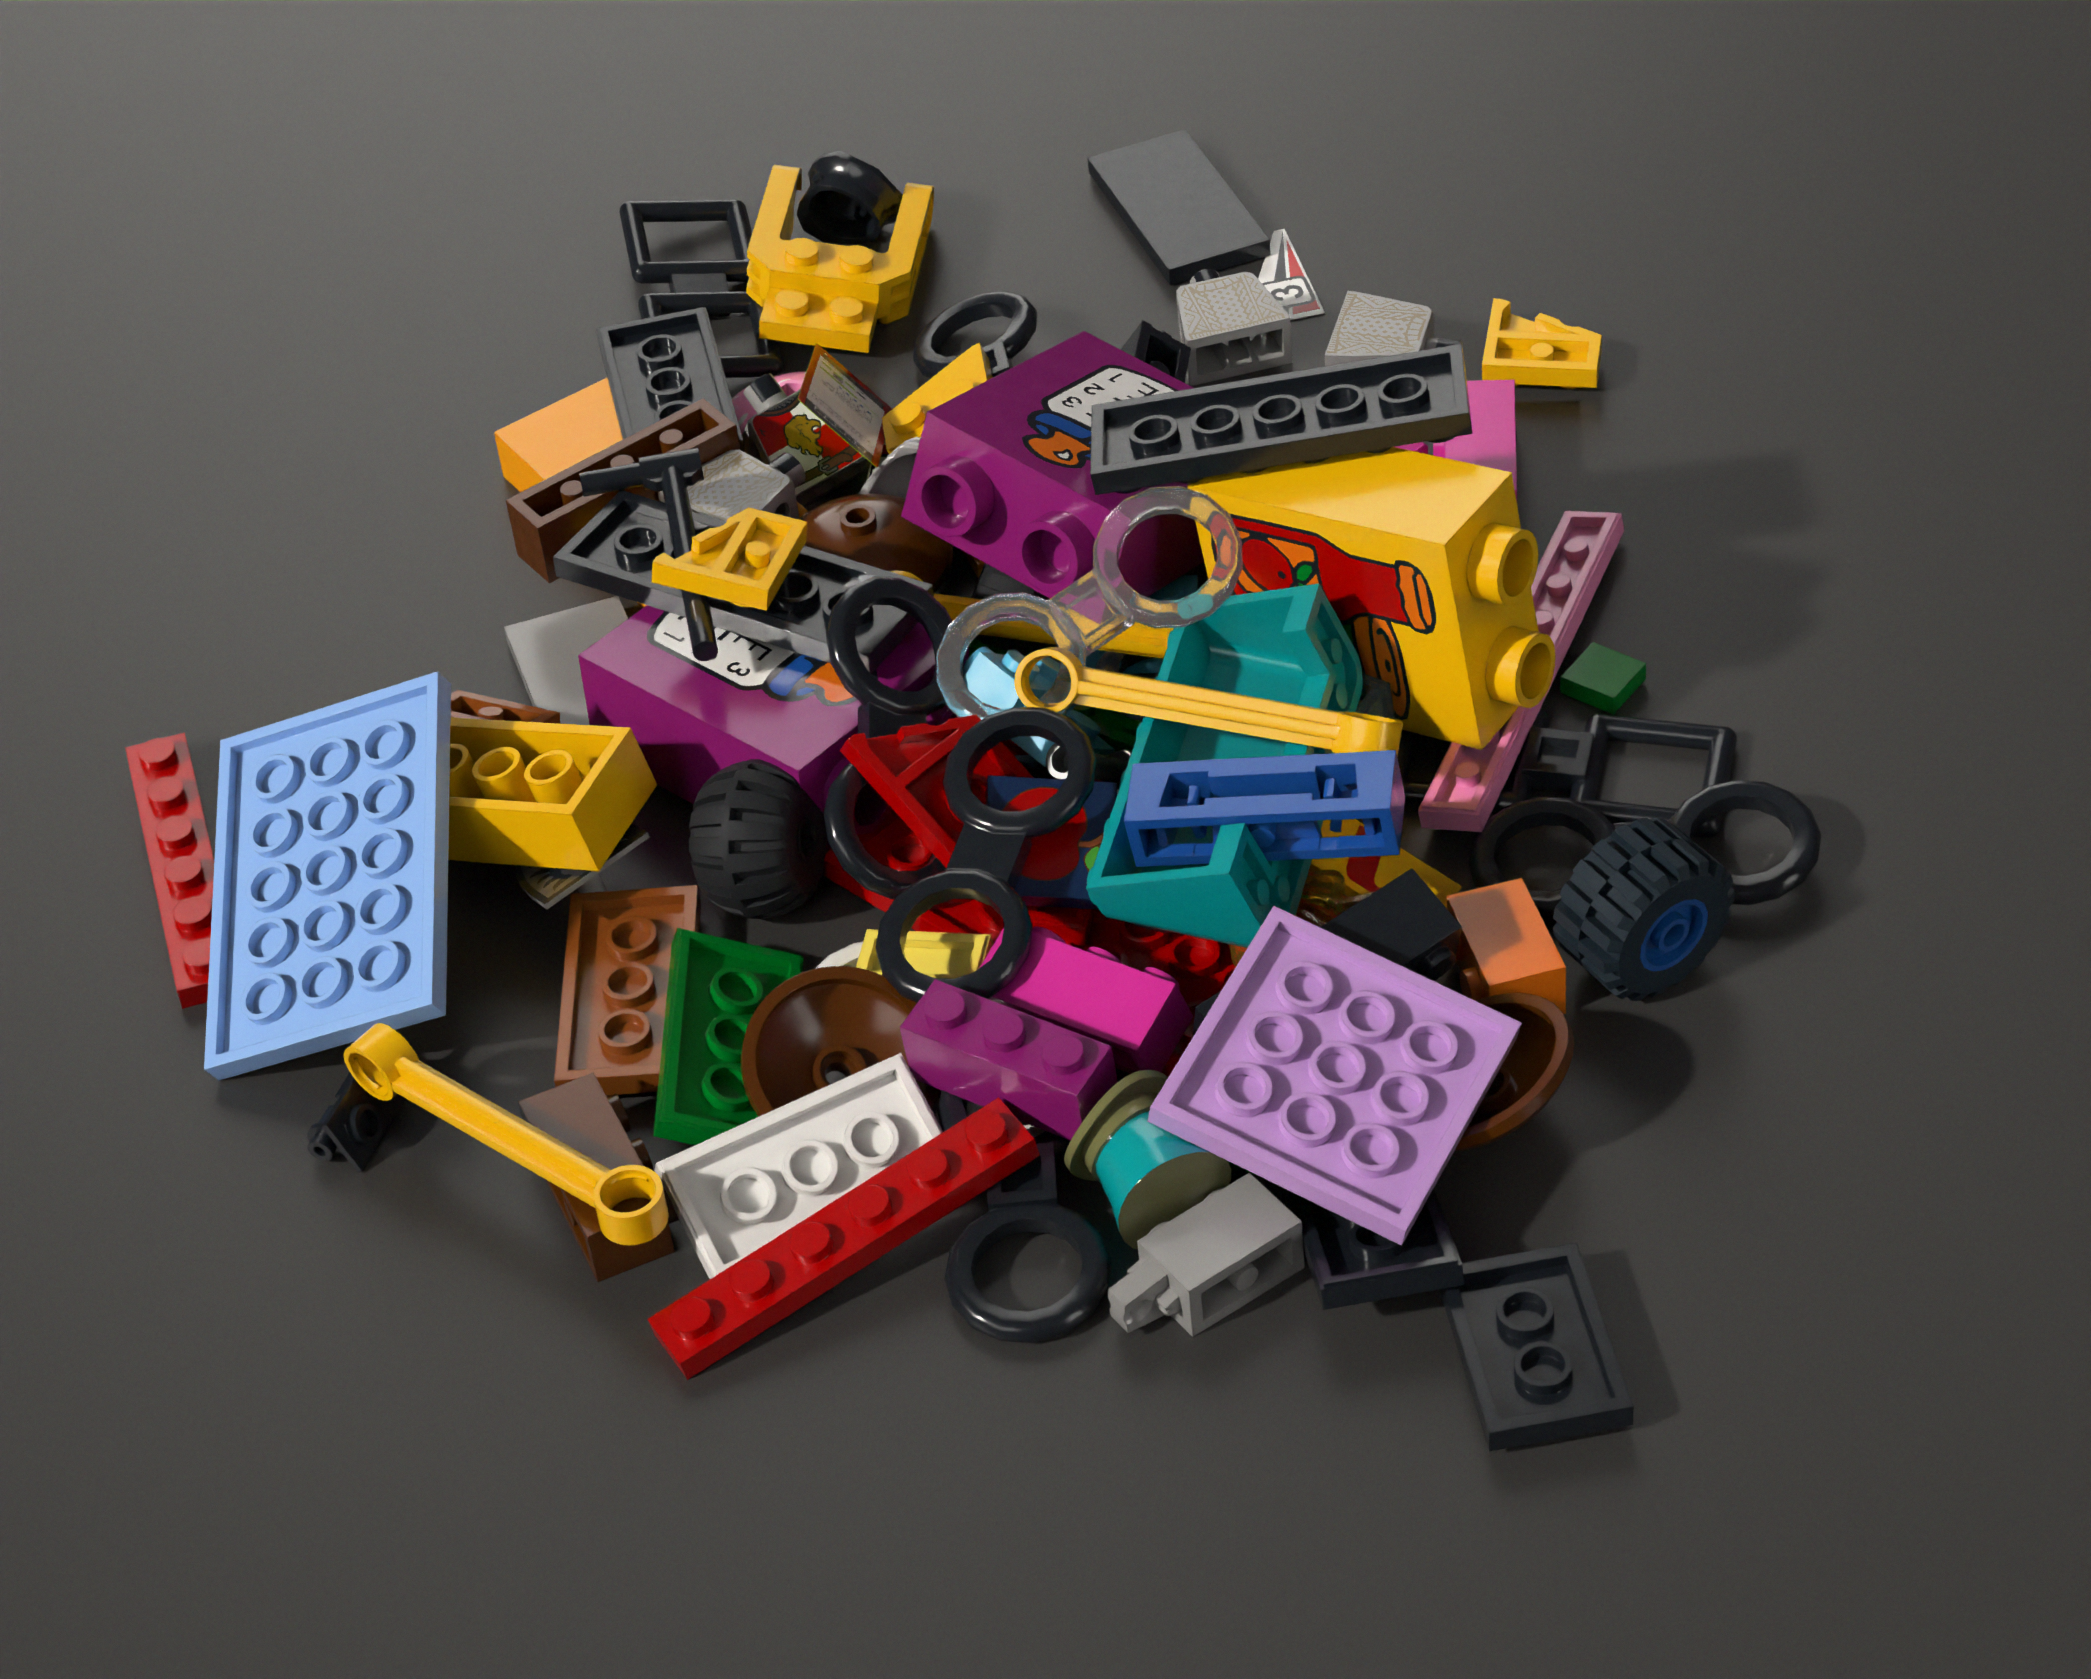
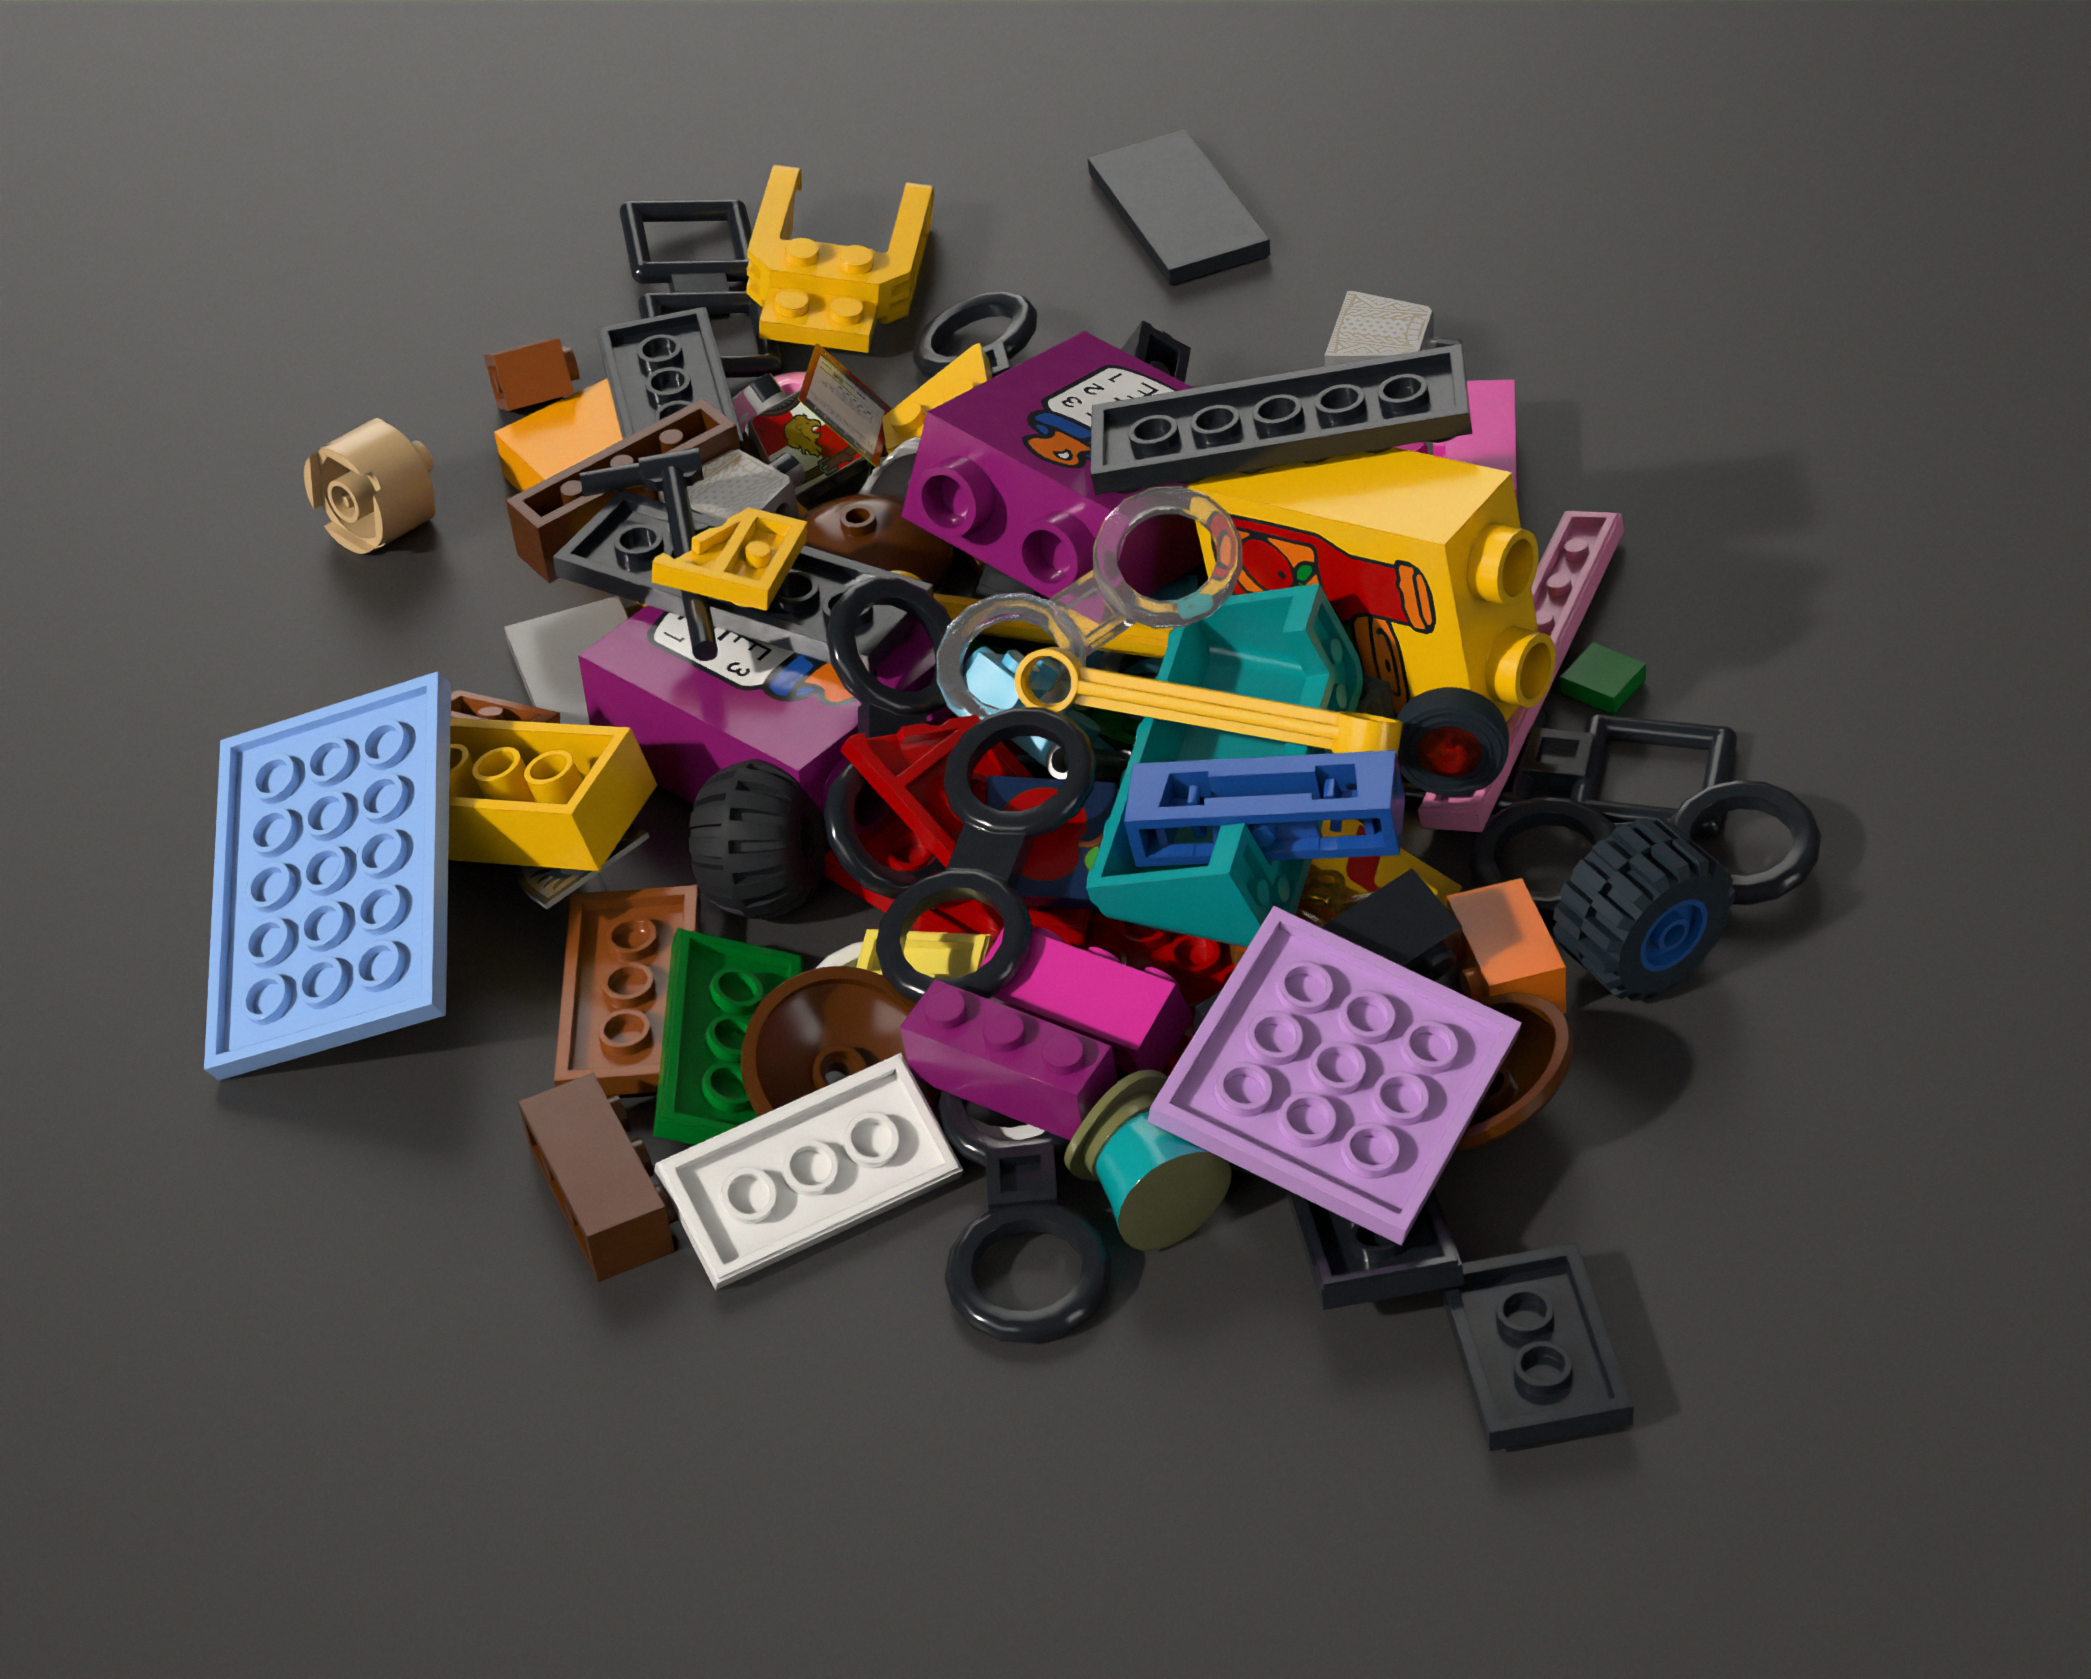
plate [125,732,215,1009] -> none
black hinge [307,1072,406,1172] -> none
yellow piece [344,1023,669,1245] -> none
red plate [647,1097,1040,1380] -> none
black hat [797,150,902,244] -> none
light grey hinge [1108,1172,1305,1337] -> none
light grey torso [1176,269,1293,386] -> none
sticker [1258,229,1325,321] -> none
yellow wing [1482,298,1602,389] -> none
none -> tan brick [304,418,436,554]
none -> dark orange brick [483,338,580,411]
none -> black wheel [1397,687,1509,796]

